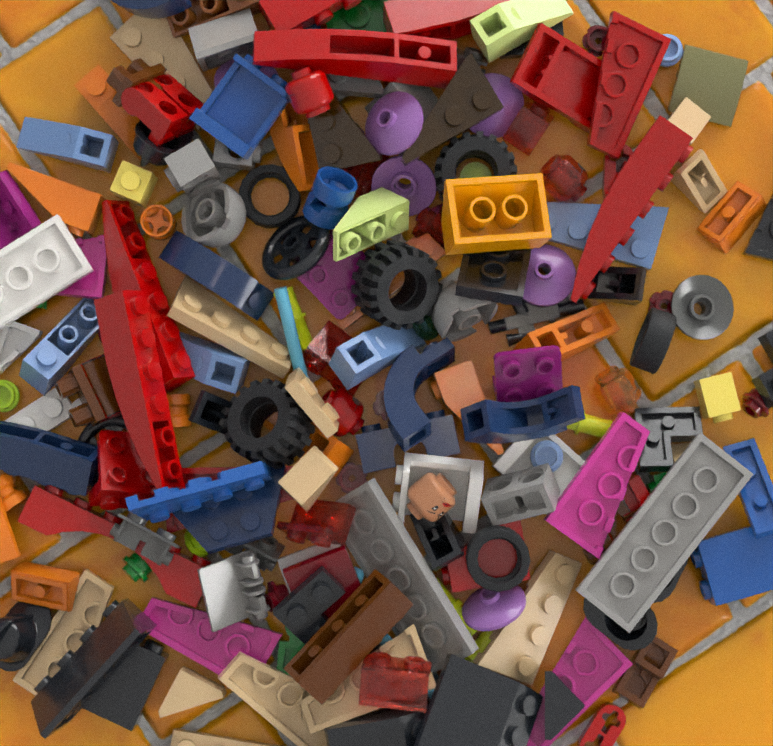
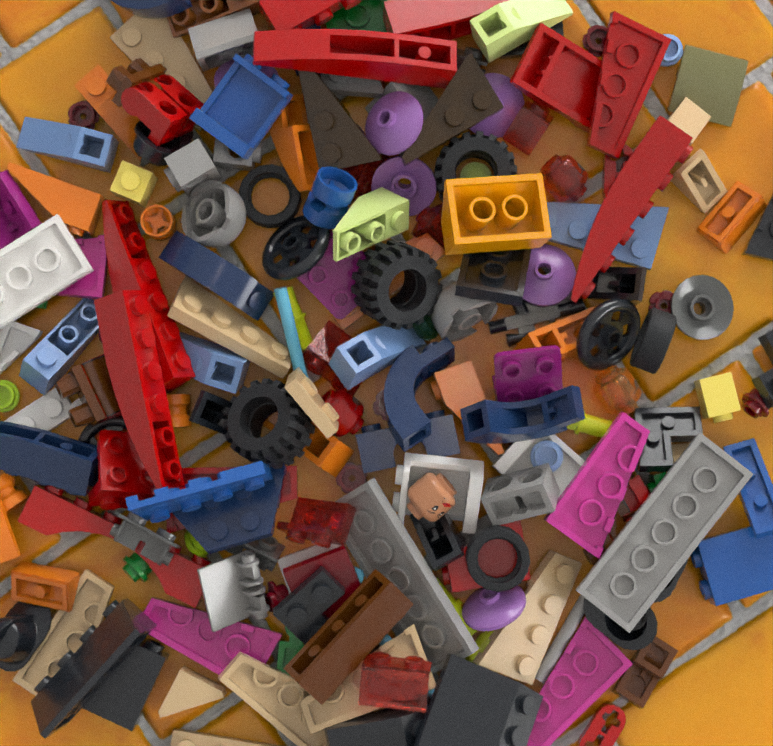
tan slope [278,446,339,511] -> none
red head [285,65,334,118] -> none
black slope [545,671,586,740] -> none
none -> dark red plate [68,101,100,130]
none -> light grey bar [535,594,585,683]
none -> black plate [576,298,640,371]

